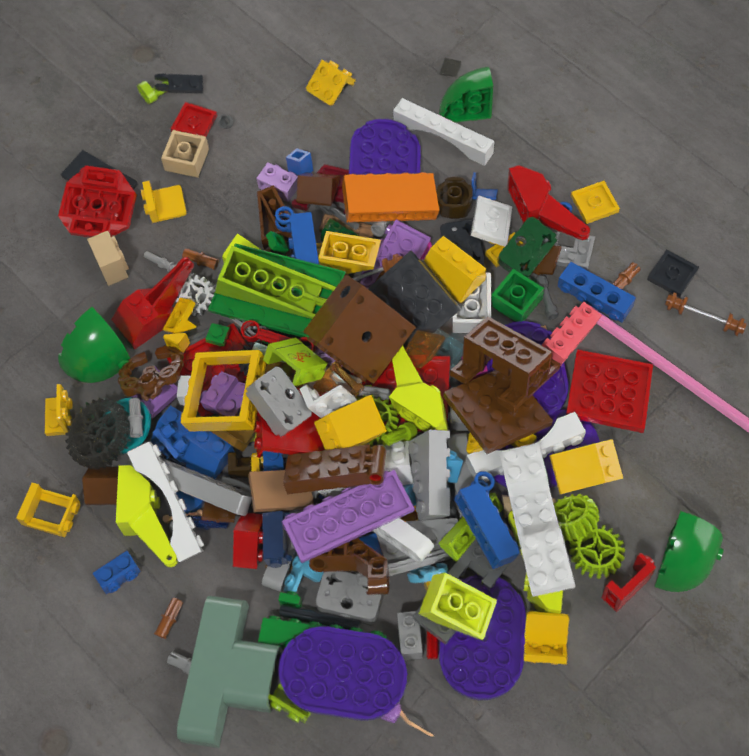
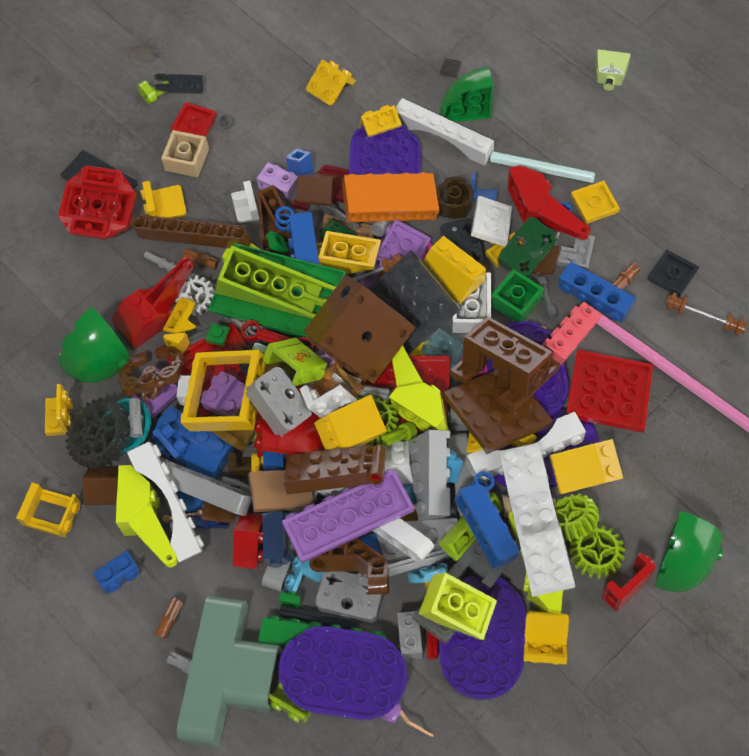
tan brick [87,231,129,286] -> none
clear orange slope [405,330,445,368] -> none
none -> reddish brown beam [131,215,251,249]
none -> white panel [231,181,259,224]
none -> yellow bracket [359,105,402,138]
none -> light aqua axle [490,152,595,183]
none -> yellowish green torso [596,50,631,91]

